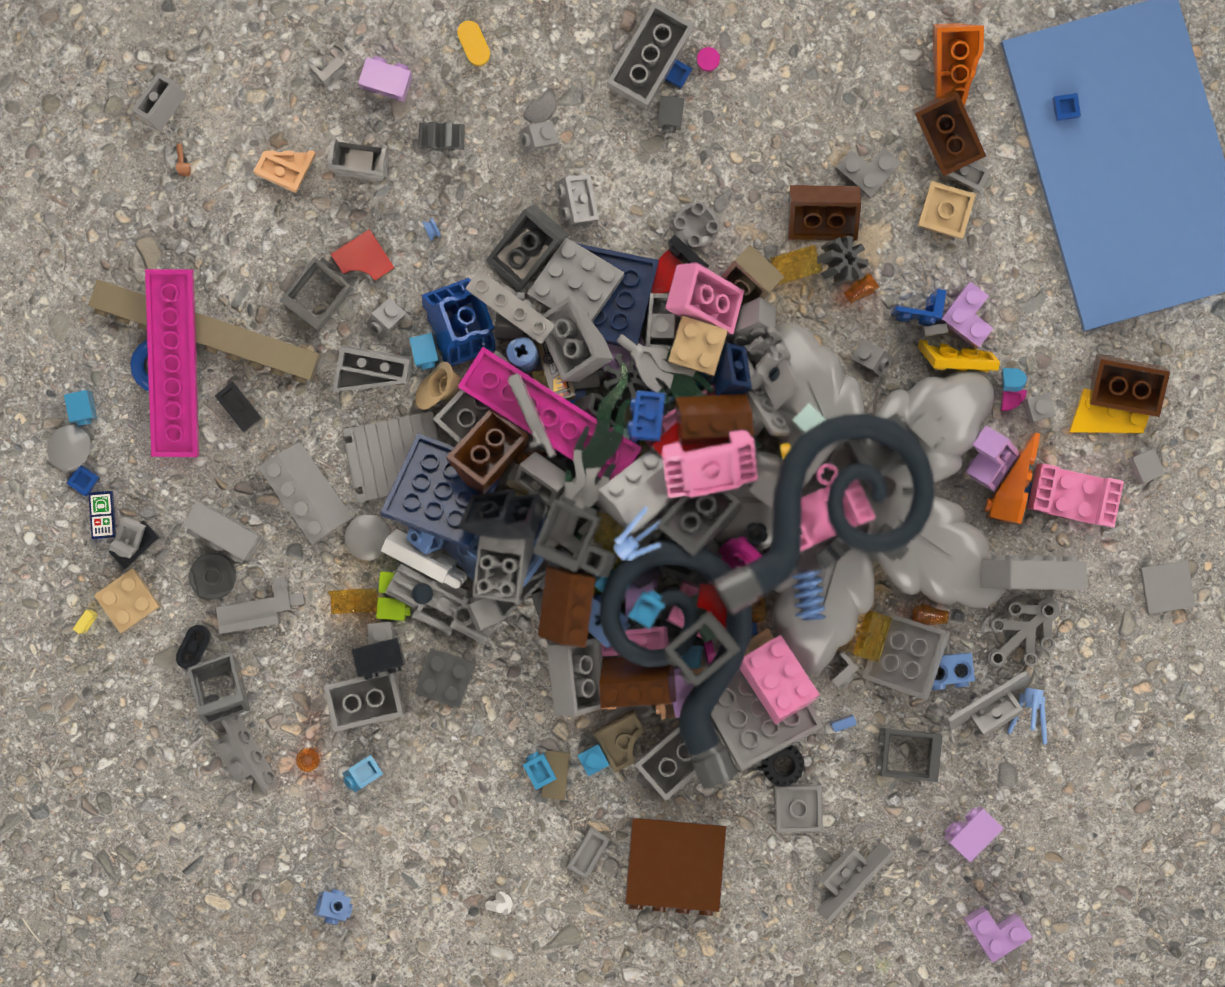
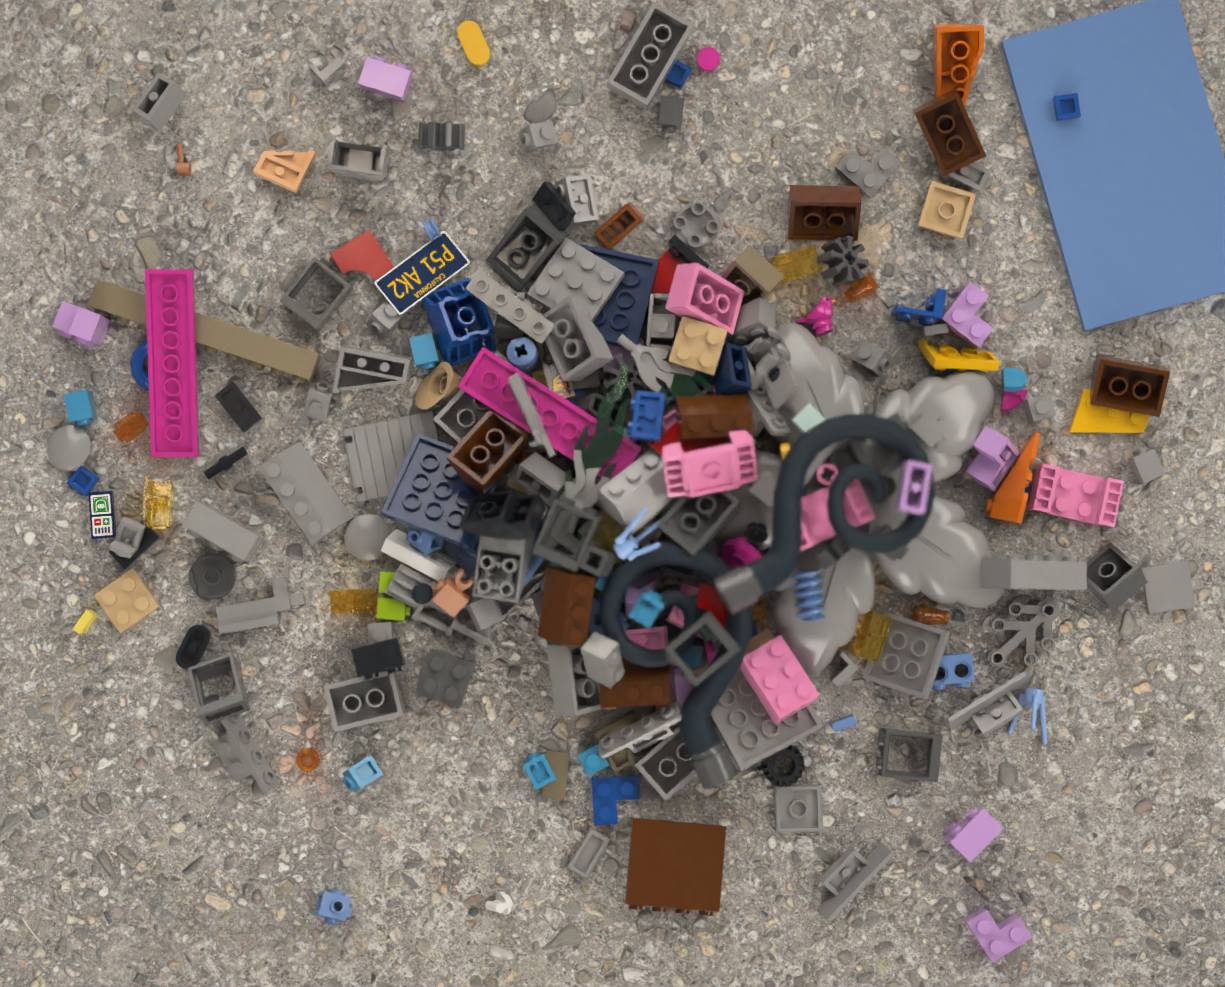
none -> lavender brick [52,301,111,348]
none -> clear orange brick [113,410,149,443]
none -> clear yellow panel [142,475,173,528]
none -> black bar [204,446,248,479]
none -> light grey bracket [303,382,335,422]
none -> dark blue sticker [374,231,470,315]
none -> nougat brick [432,569,474,618]
none -> black plate [532,182,576,231]
none -> light grey brick [581,632,624,688]
none -> blue plate [591,775,640,826]
none -> dark orange slope [593,202,645,250]
none -> light grey bracket [599,701,682,759]
none -> dark pink animal [796,296,836,337]
none -> lavender brick [895,461,932,515]
none -> dark grey slope [1087,542,1148,613]

